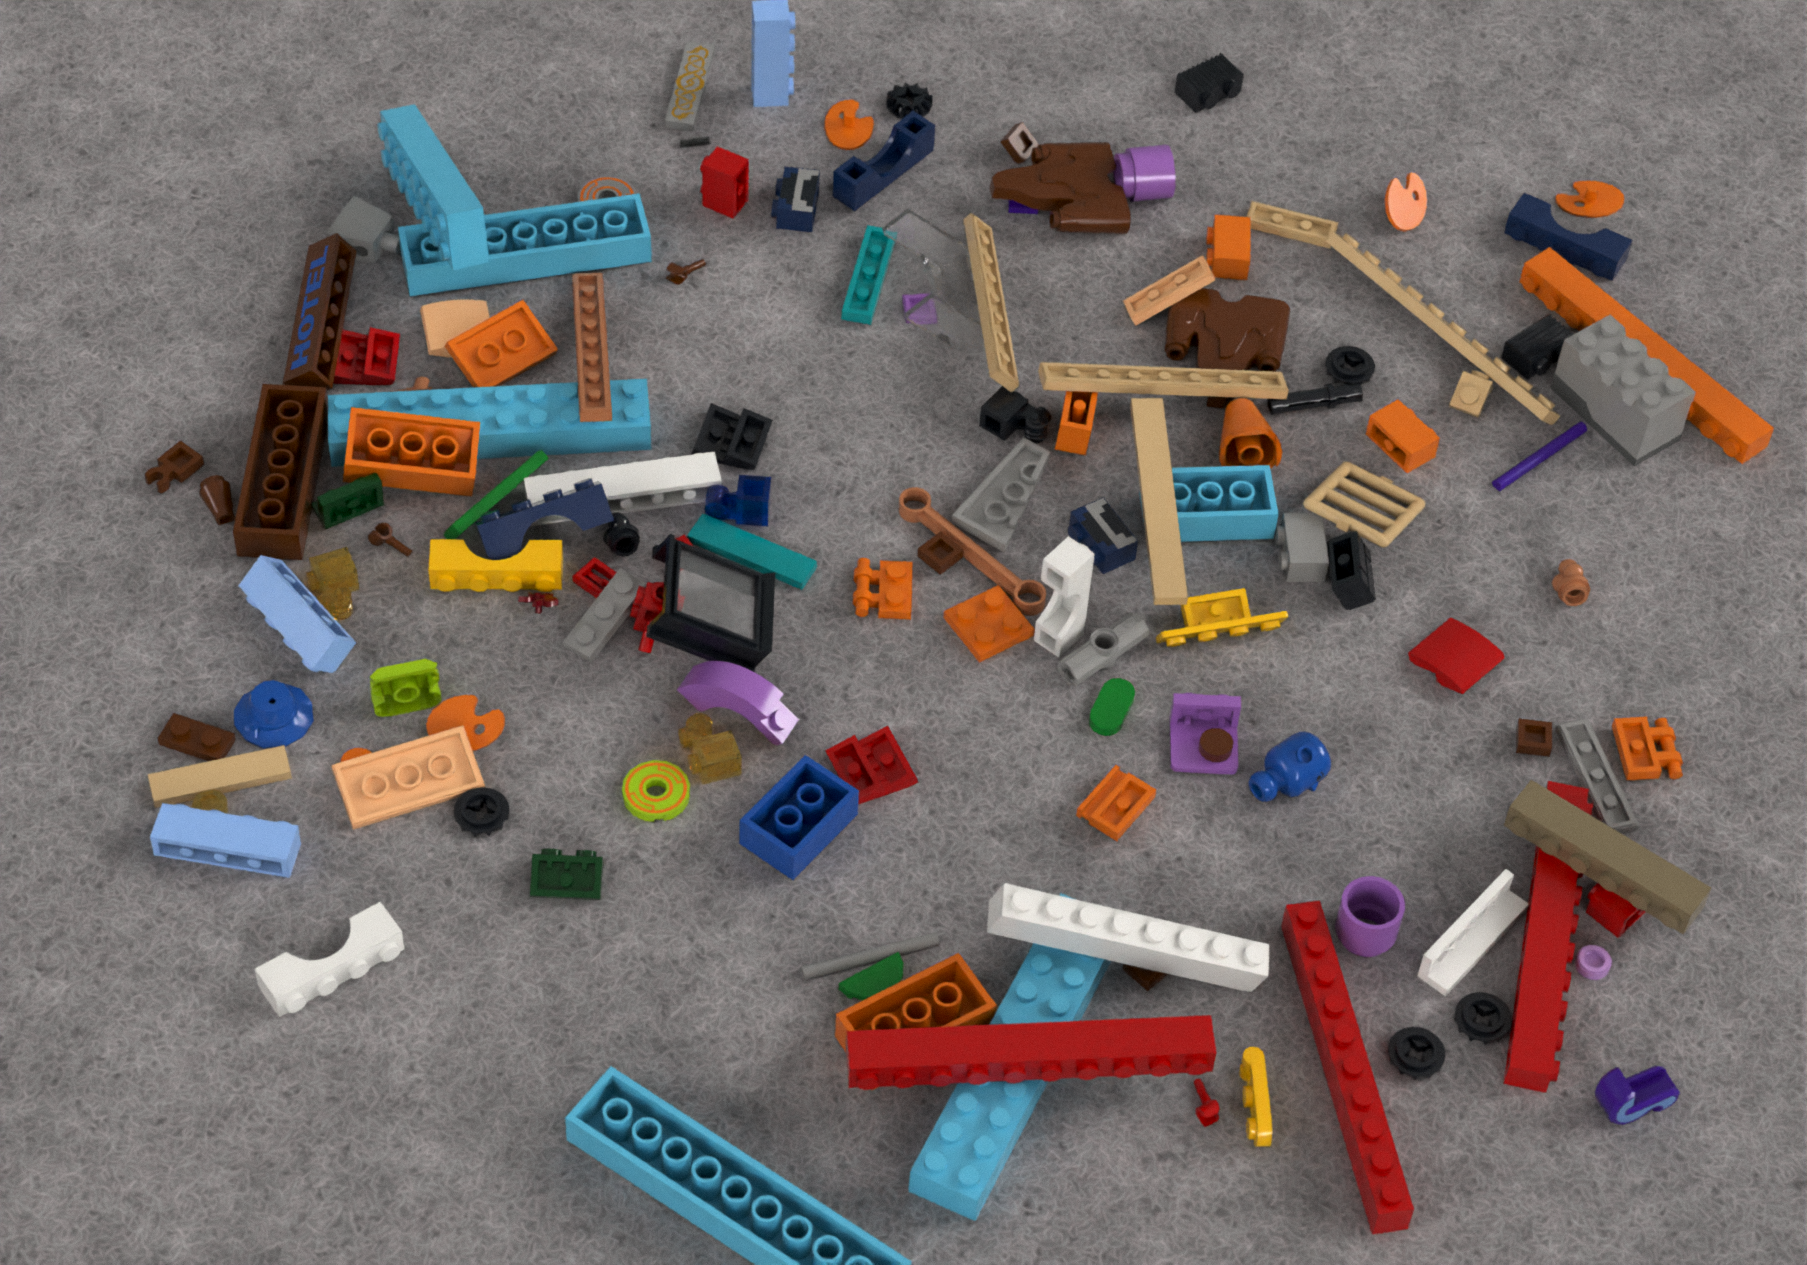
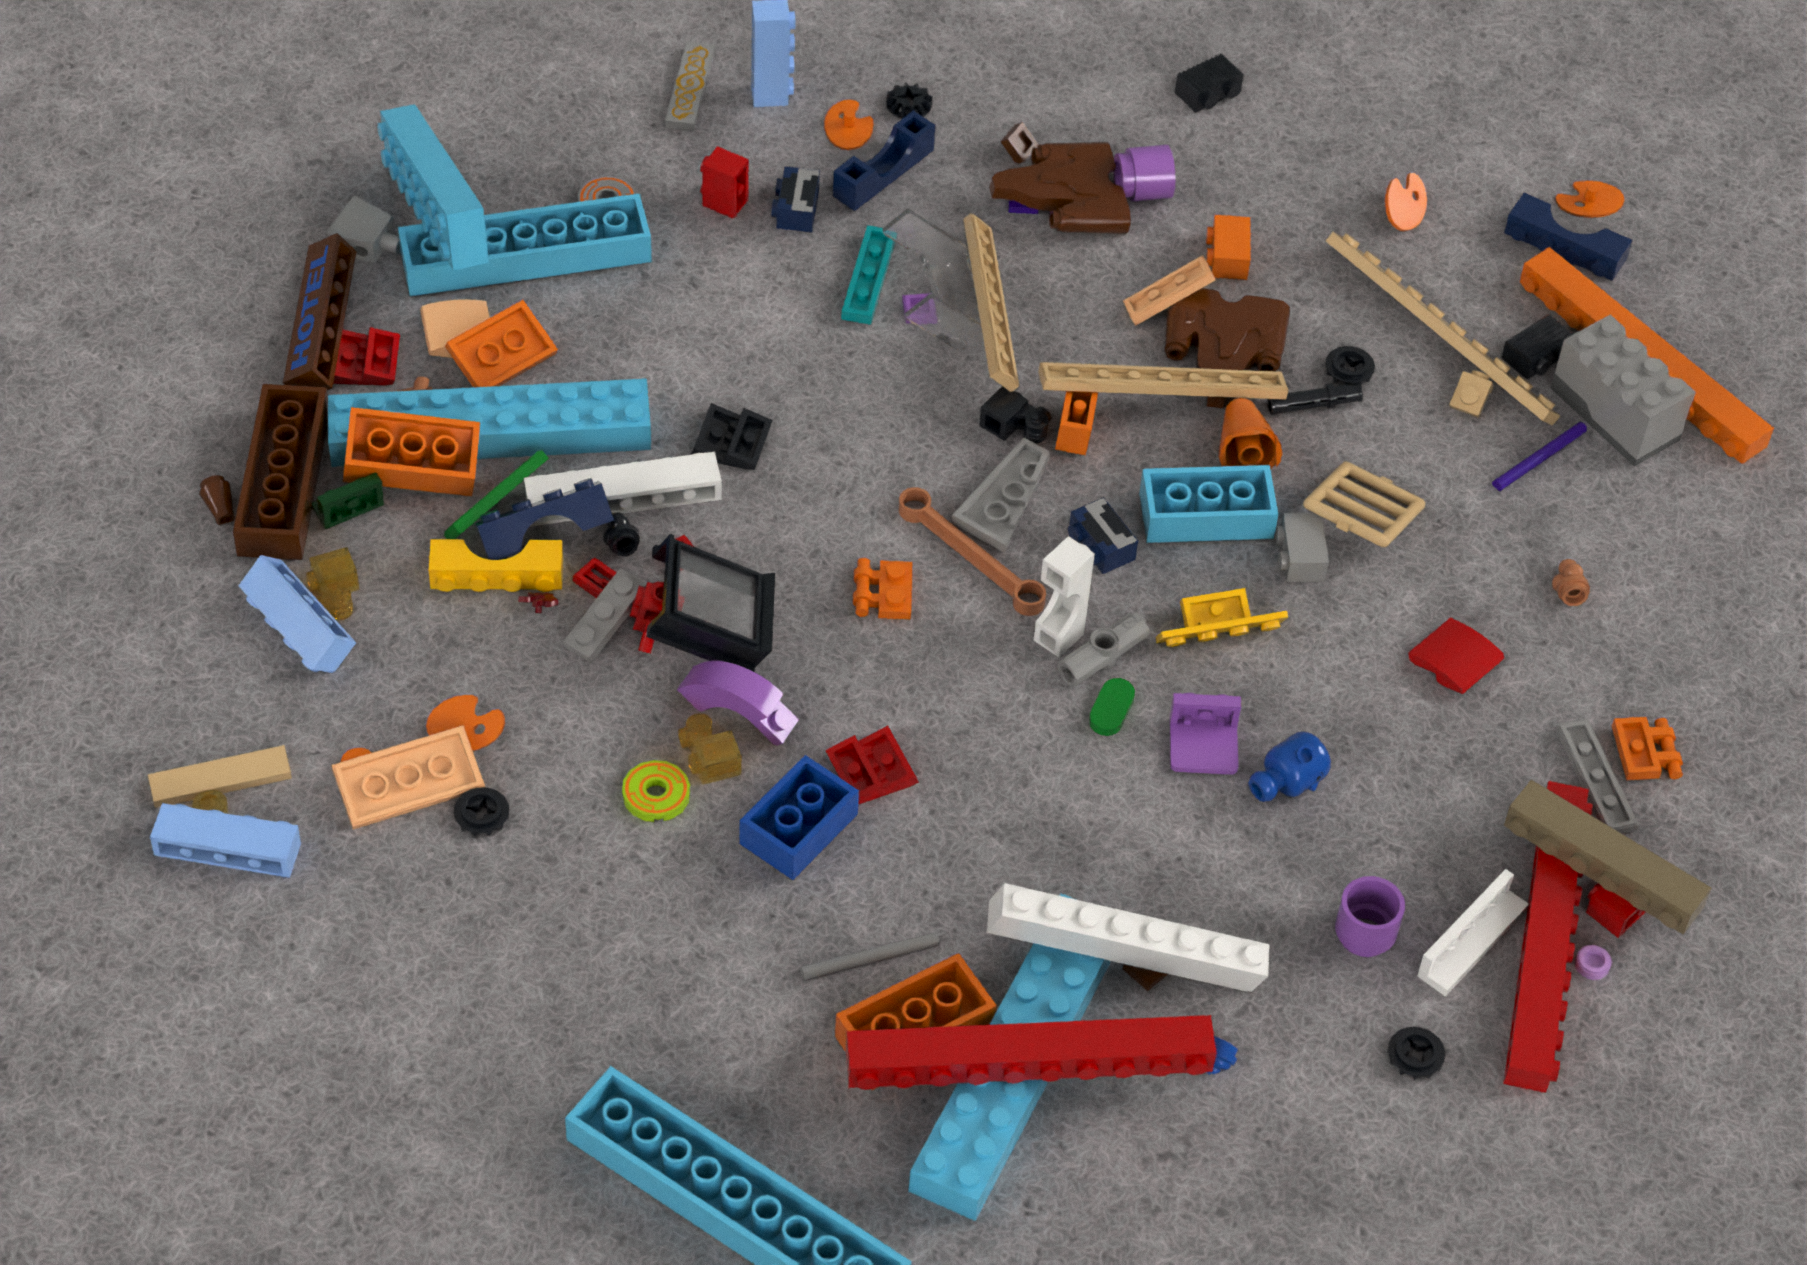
reddish brown plate [145,441,205,493] -> none
reddish brown plate [158,713,236,761] -> none
blue hat [234,680,314,749] -> none
white arch [255,902,404,1017] -> none
reddish brown hand [368,523,413,557] -> none
lime slope [370,659,442,717] -> none
dark green bracket [530,848,604,900] -> none
nougat tile [572,273,612,422] -> none
reddish brown hand [665,259,706,285] -> none
pearl dark grey leg [681,136,711,148] -> none
teal tile [687,513,817,590] -> none
clear blue brick [704,475,771,527] -> none
green tile [838,952,904,1000] -> none
reddish brown plate [917,531,964,575] -> none
orange plate [943,585,1035,662] -> none
orange plate [1076,765,1157,841] -> none
tan tile [1130,398,1188,605] -> none
red hand [1193,1078,1220,1127] -> none
reddish brown tile [1199,728,1234,762] -> none
yellow plate [1239,1046,1272,1147] -> none
tan tile [1246,201,1338,249] -> none
red brick [1281,900,1414,1235] -> none
black brick [1327,531,1376,610] -> none
orange brick [1366,399,1440,473] -> none
black gear [1454,992,1512,1045] -> none
reddish brown plate [1516,718,1552,757] -> none
dark purple animal [1595,1066,1680,1125] -> none
none -> blue plate [1207,1036,1238,1075]

